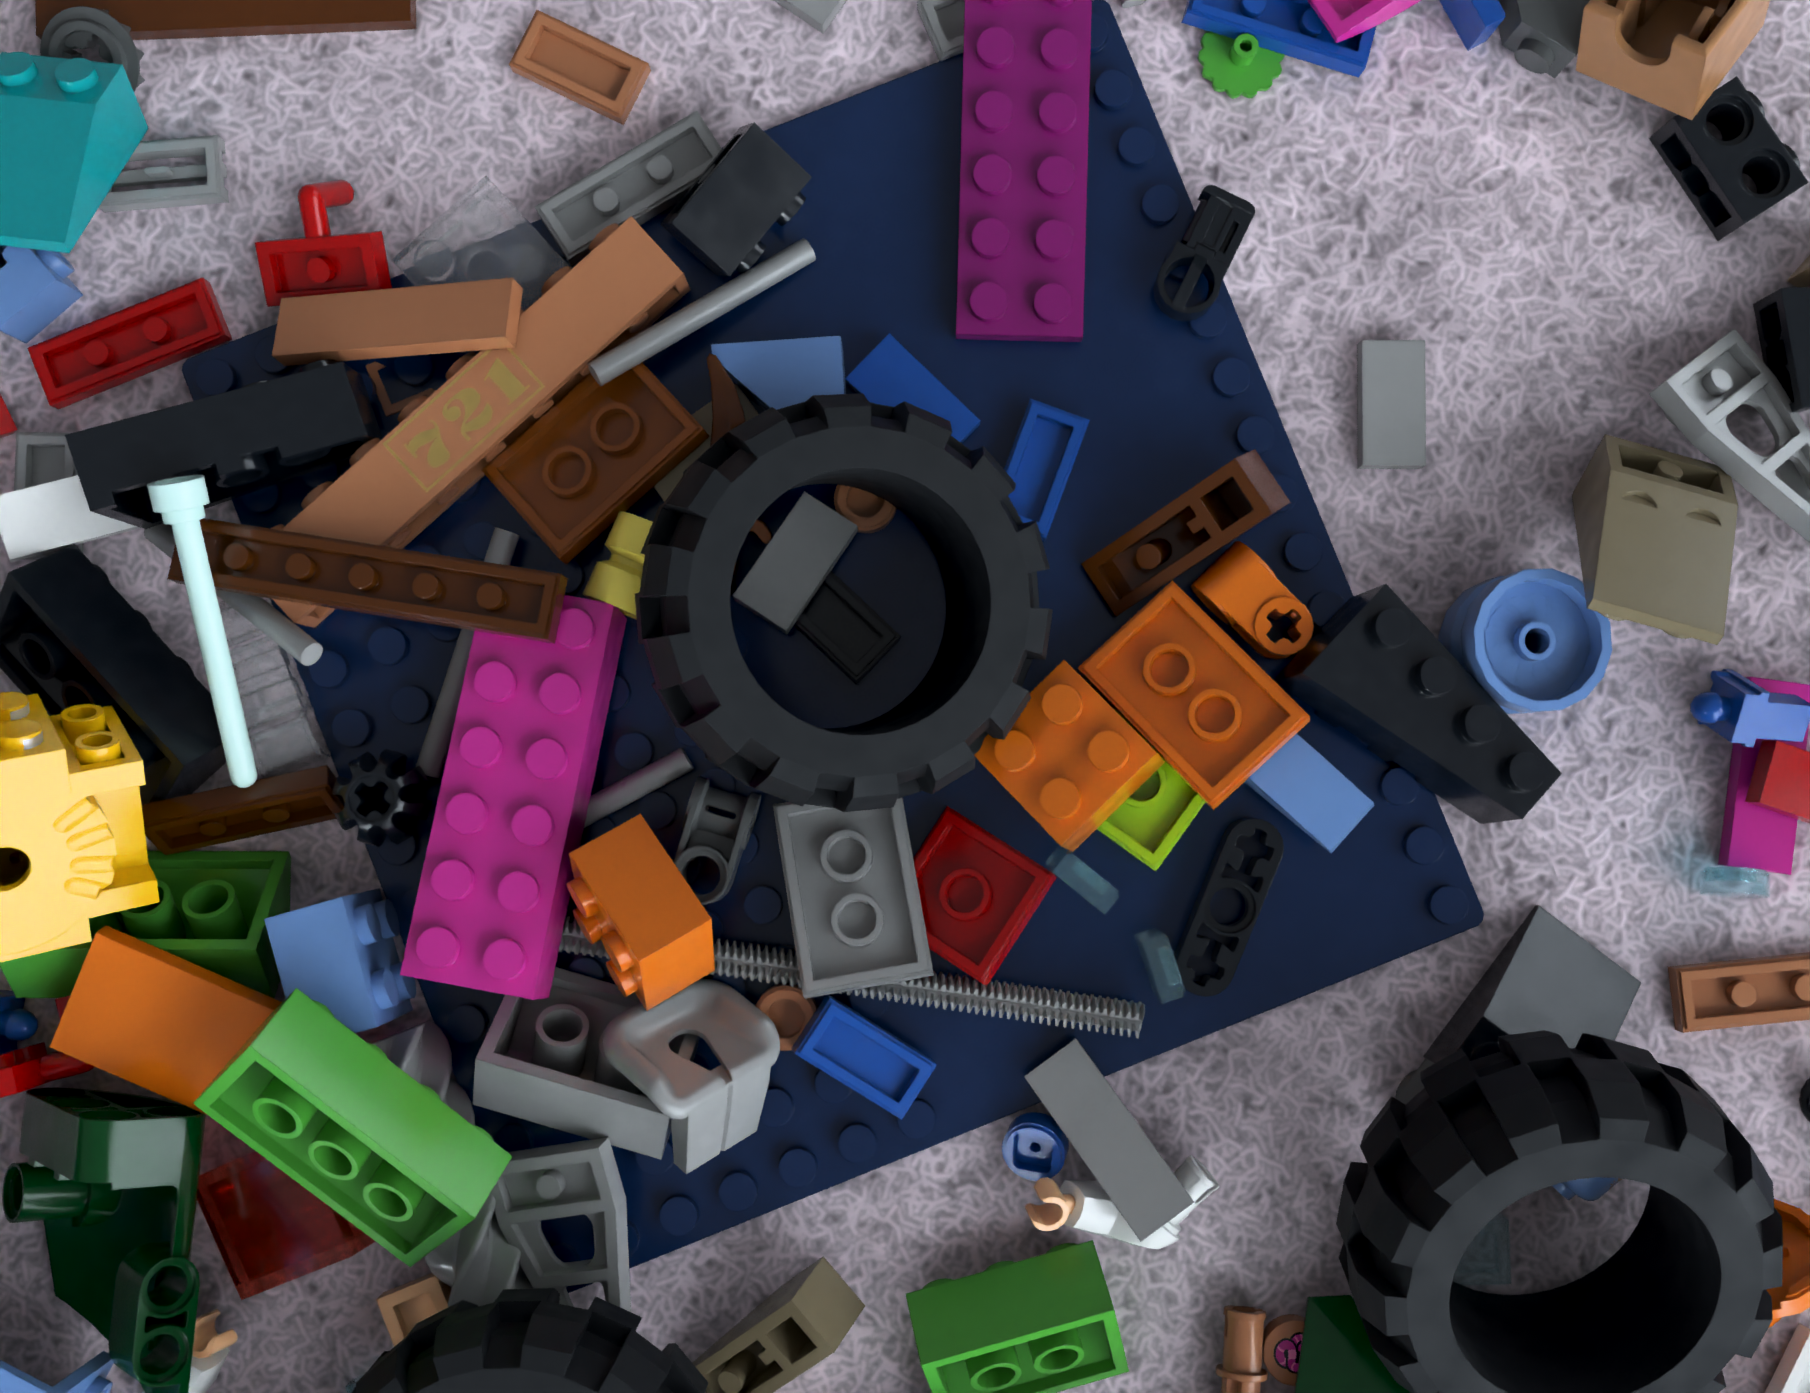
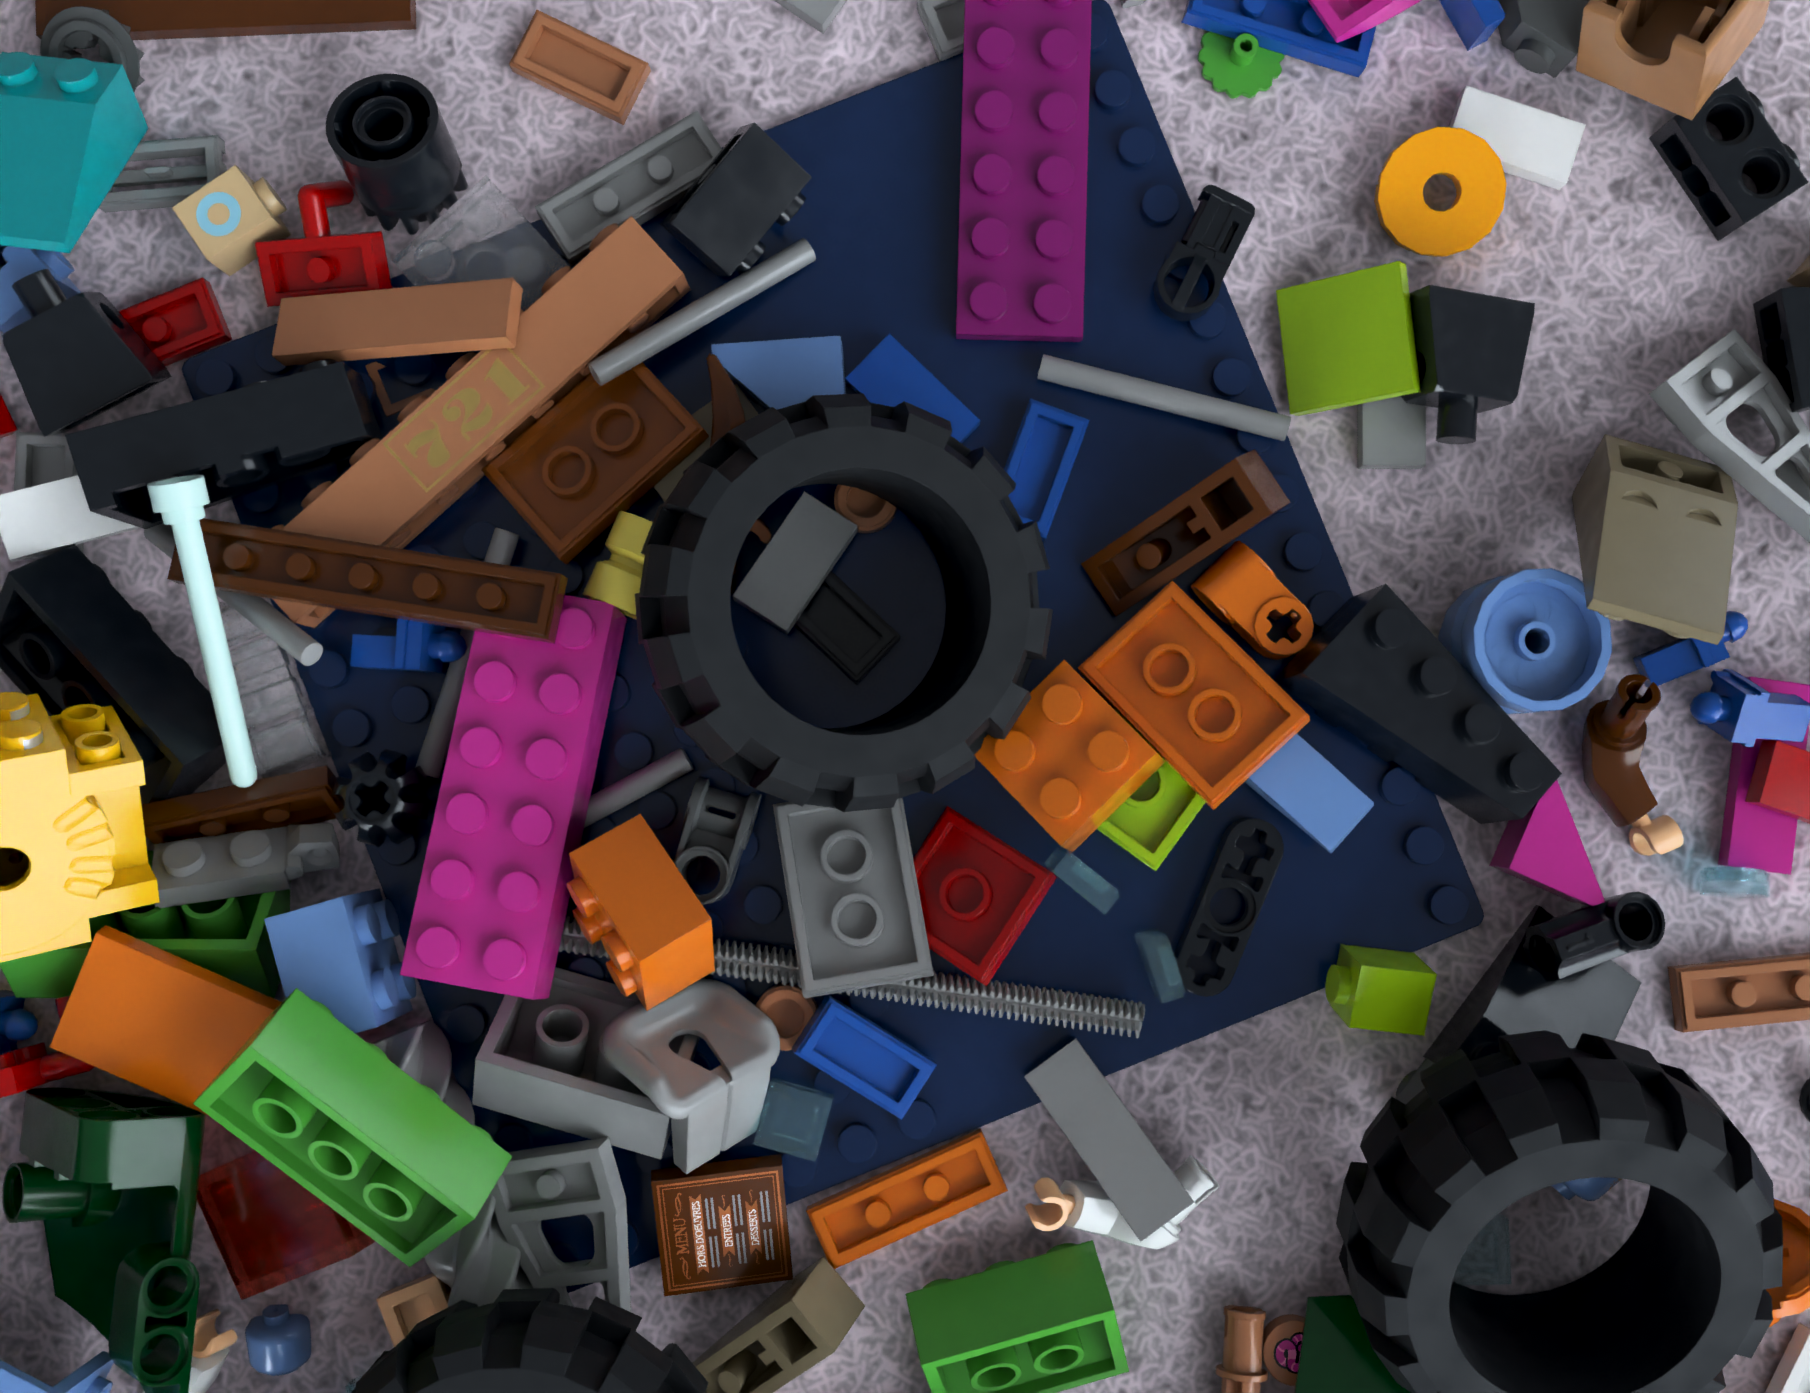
blue tile [1002,1112,1069,1181] -> none
none -> black torso [2,269,172,437]
none -> light grey hinge [152,823,340,908]
none -> tan brick [172,165,291,276]
none -> medium blue piece [245,1304,311,1376]
none -> black gear [326,74,468,235]
none -> blue piece [350,619,467,673]
none -> reddish brown tile [651,1154,793,1297]
none -> clear light blue tile [753,1078,834,1162]
none -> orange tile [806,1128,1008,1269]
none -> light grey bar [1037,354,1291,441]
none -> lime tile [1276,261,1421,416]
none -> lime brick [1325,944,1437,1036]
none -> light orange tile [1374,127,1507,257]
none -> black torso [1401,285,1535,444]
none -> white tile [1449,85,1586,190]
none -> dark pink slope [1489,780,1605,906]
none -> black piece [1522,891,1665,982]
none -> reddish brown arm [1582,674,1684,856]
none -> blue piece [1633,611,1748,687]

